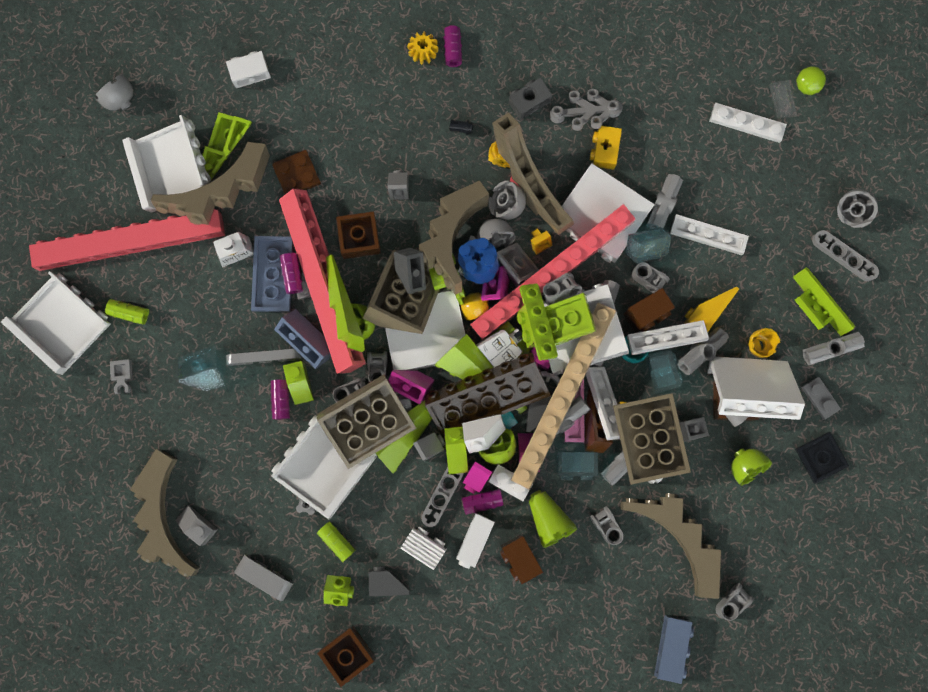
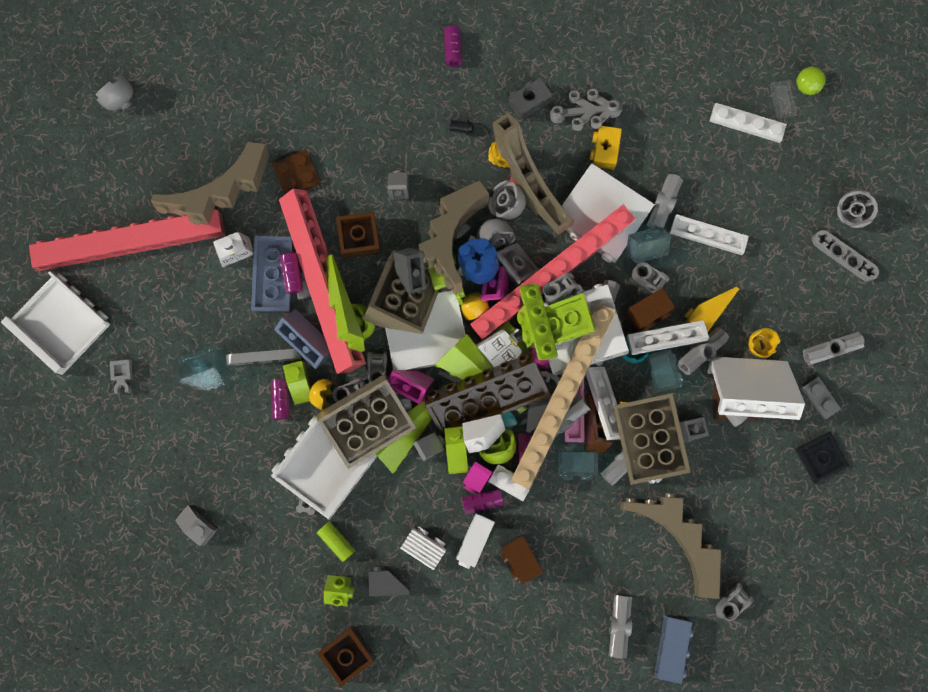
lime axle [105,299,149,325] -> none
white panel [122,115,211,213] -> none
dark tan arch [130,449,200,577] -> none
lime wedge [202,112,252,183] -> none
white brick [226,51,271,88] -> none
light grey beam [234,554,294,601] -> none
yellow gear [407,31,439,65] -> none
light grey beam [422,467,464,527] -> none
lime cone [529,490,577,548] -> none
yellow tile [531,229,552,255] -> none
light grey piece [590,506,623,545] -> none
lime cylinder [731,449,772,486] -> none
lime bracket [793,267,855,336] -> none
none -> yellow hair [309,379,332,411]
none -> light grey piece [609,594,632,659]

